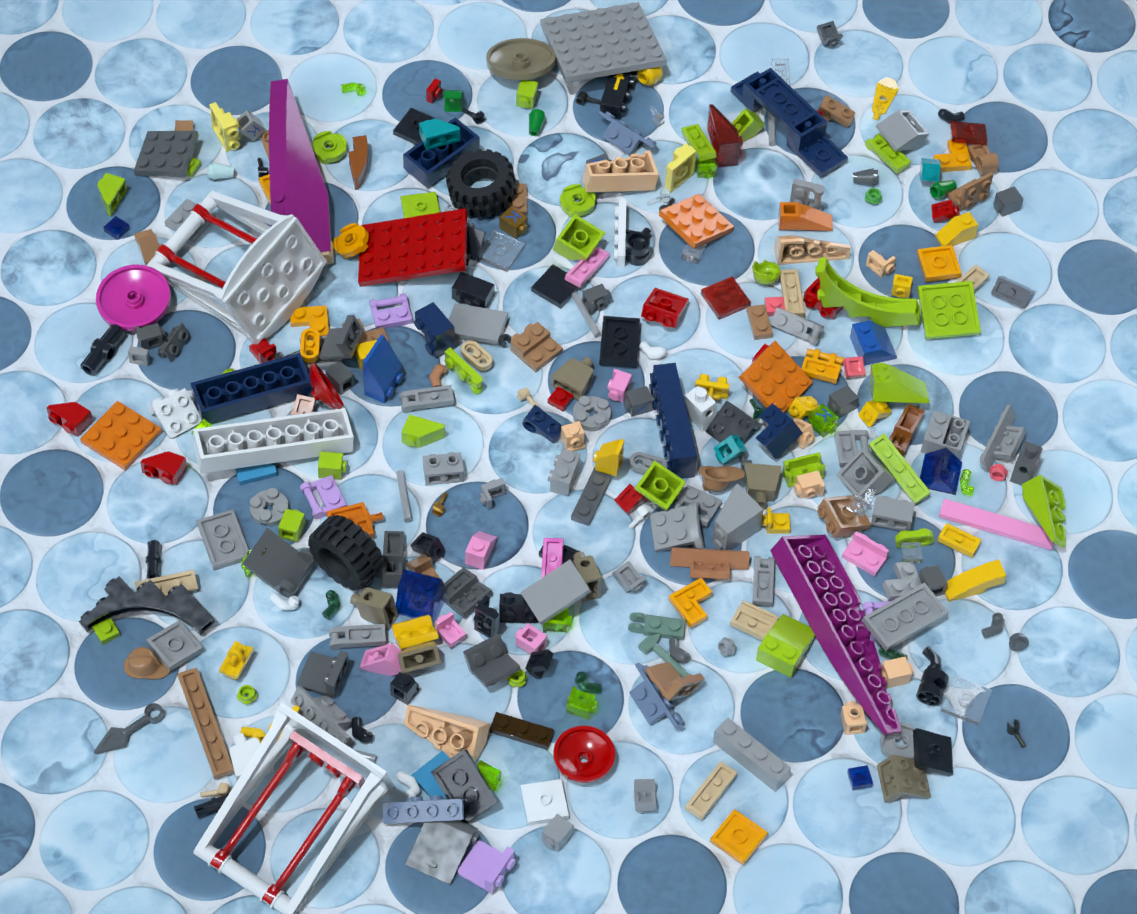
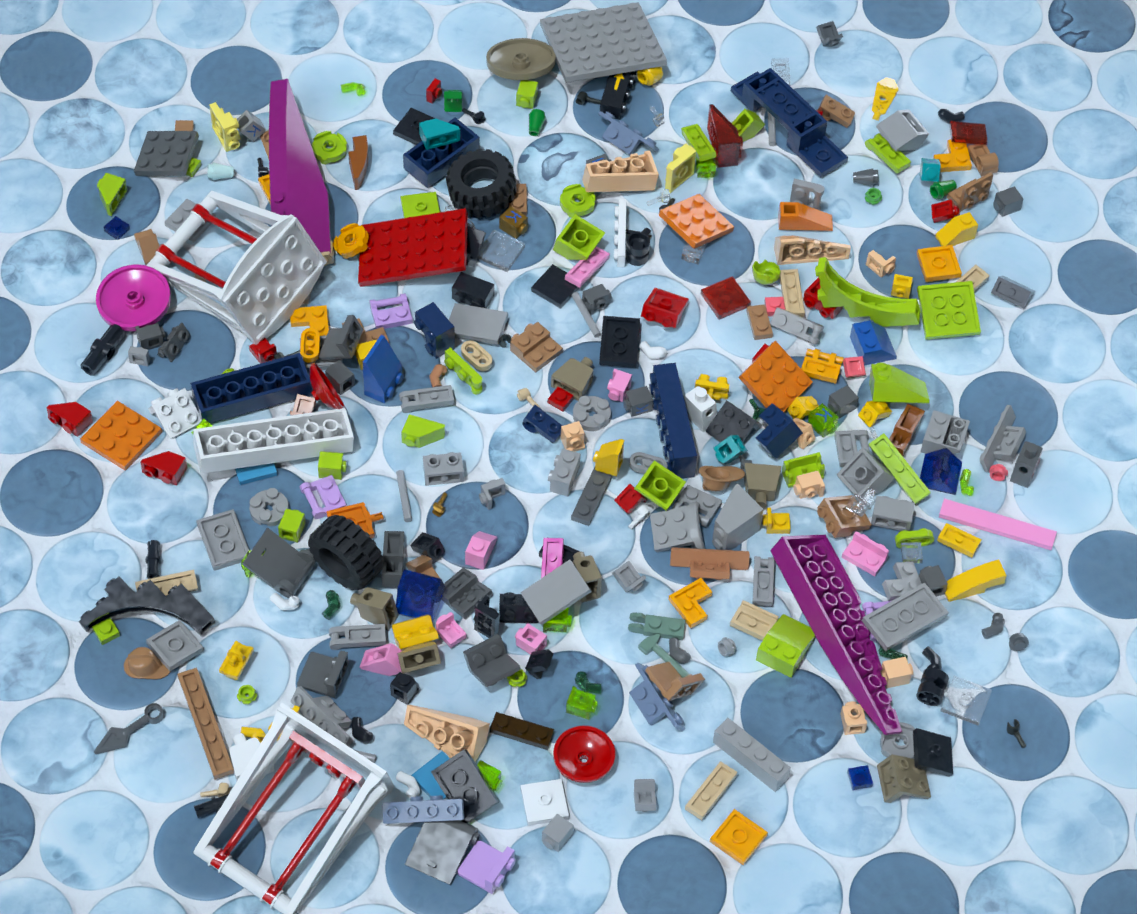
lime wedge [1021,475,1066,548] -> none

